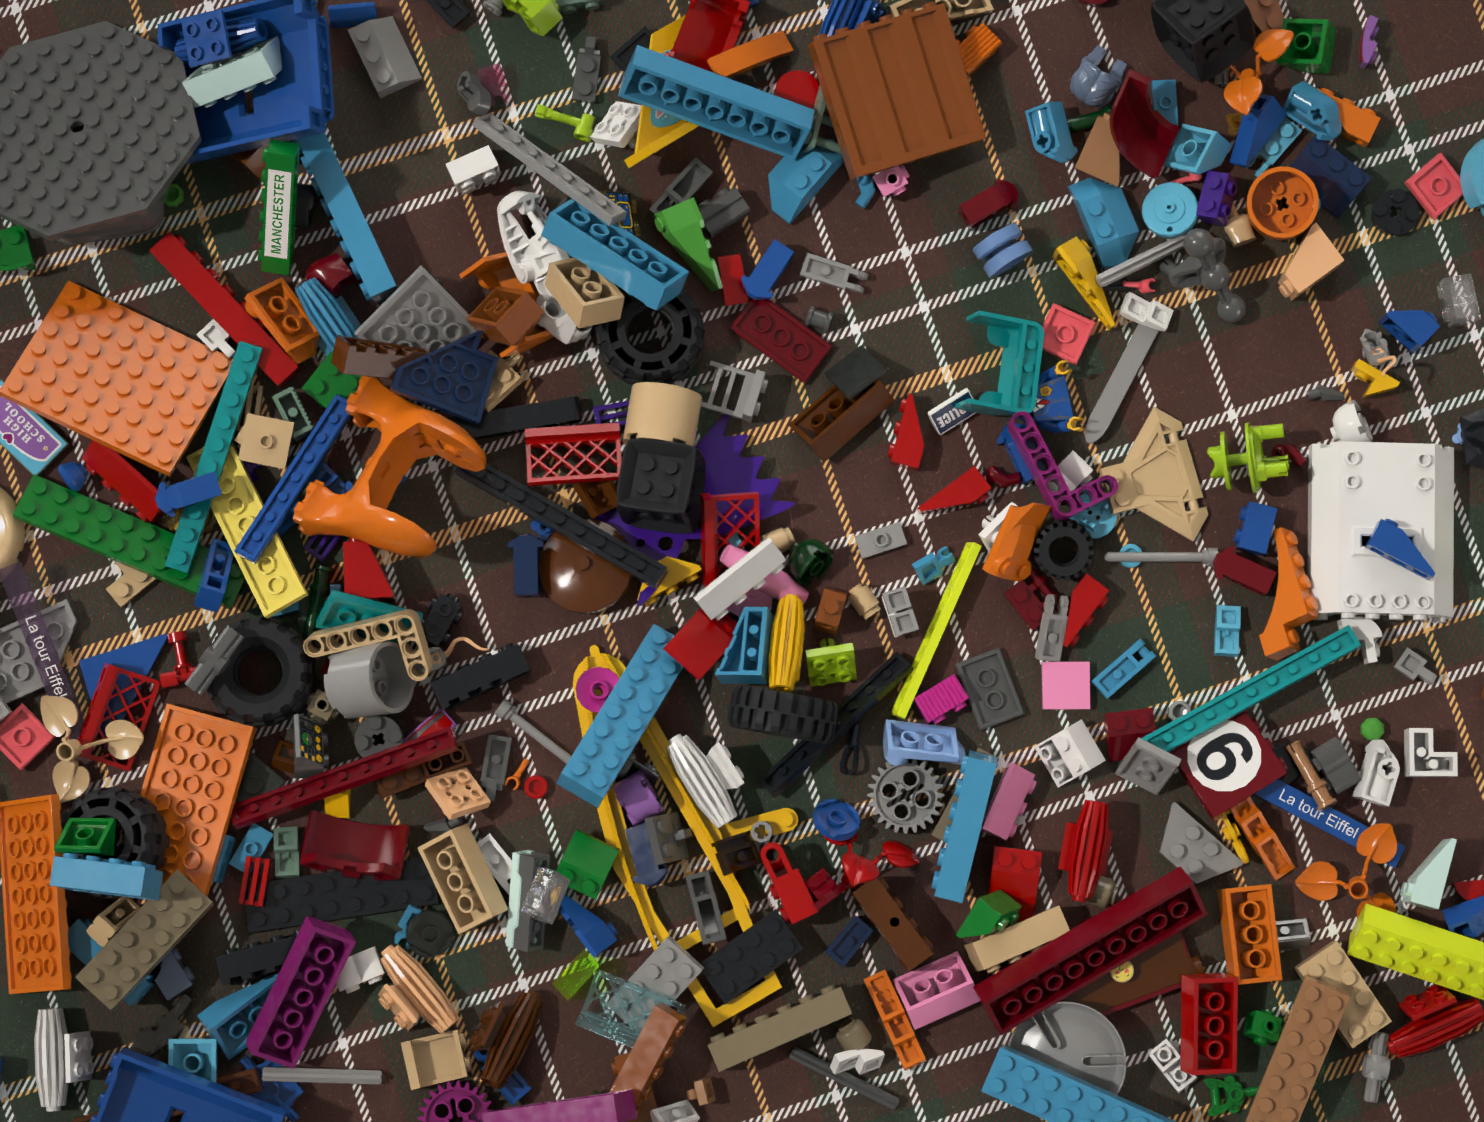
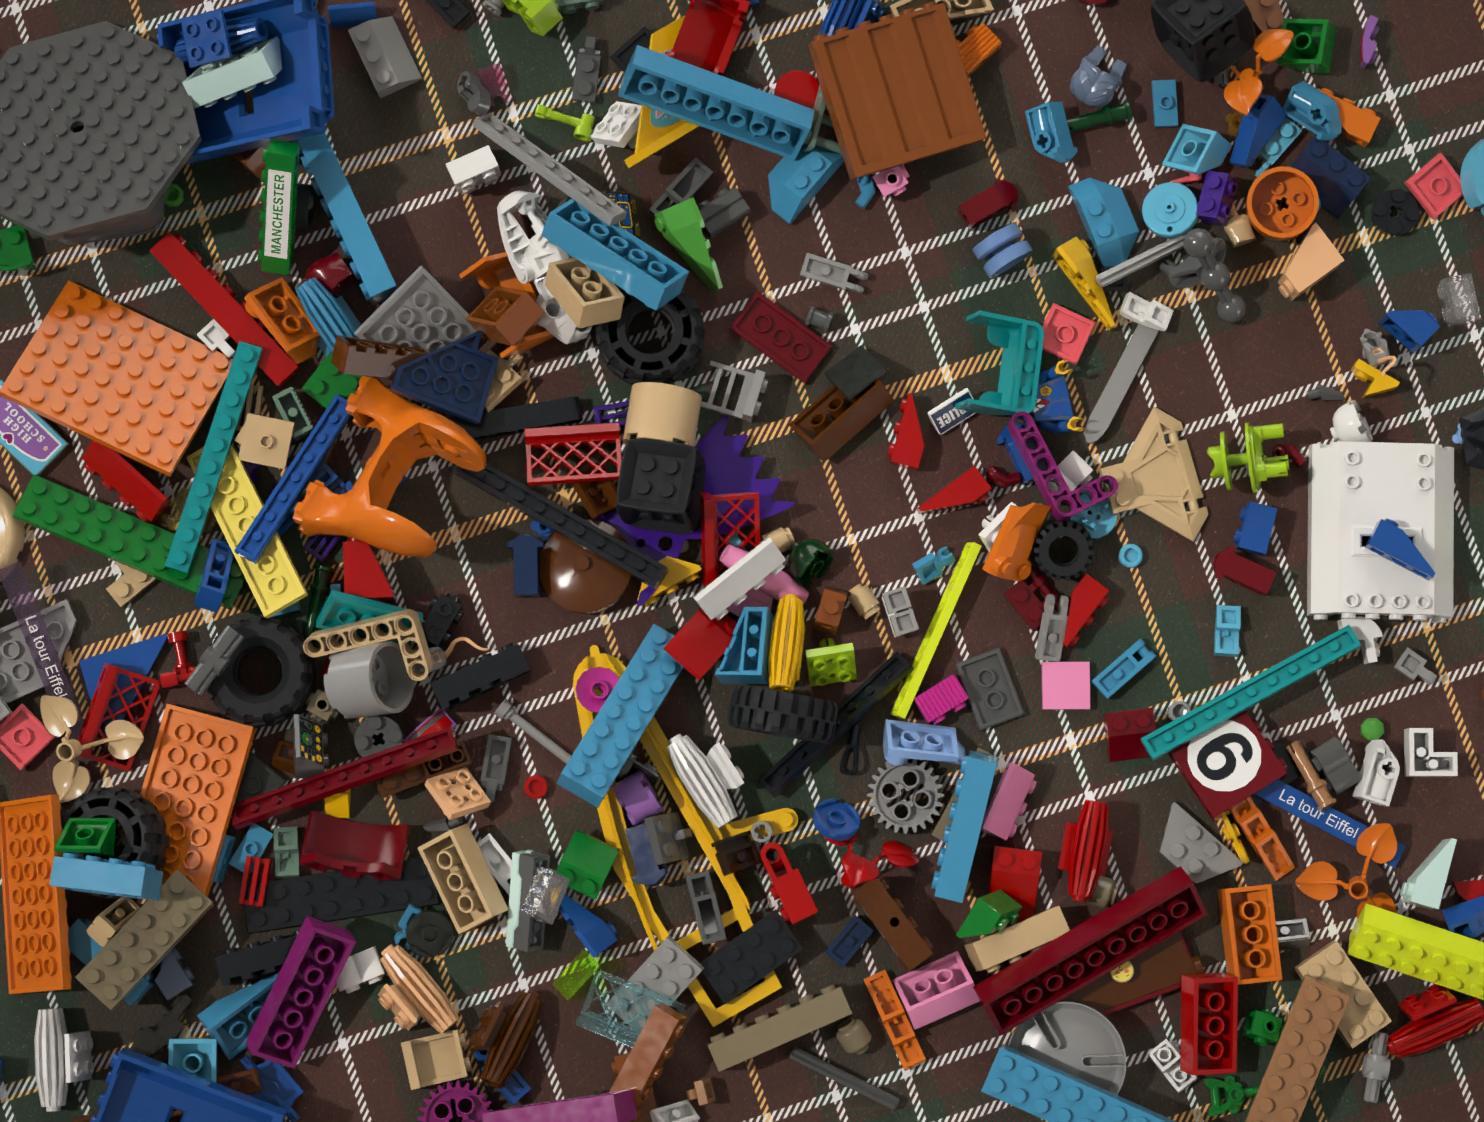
blue cone [57,461,88,492] -> none
blue piece [155,471,222,517] -> none
light grey axle [262,1067,382,1085] -> none
orange hand [505,759,530,790] -> none
orange slope [707,30,794,78] -> none
red slope [716,254,748,306] -> none
blue piece [741,239,794,300] -> none
dark red piece [804,868,847,910] -> none
white slope [830,1049,885,1075] -> none
light grey plate [855,522,907,559] -> none
white slope [1034,719,1106,788] -> none
medium nougat slope [1075,112,1120,187] -> none
light grey piece [1104,548,1218,567] -> none
dark red panel [1110,69,1180,179] -> none
light grey tile [1115,737,1181,795] -> none
coral hand [1122,278,1155,294] -> none
orange arch [1259,527,1318,660] -> none

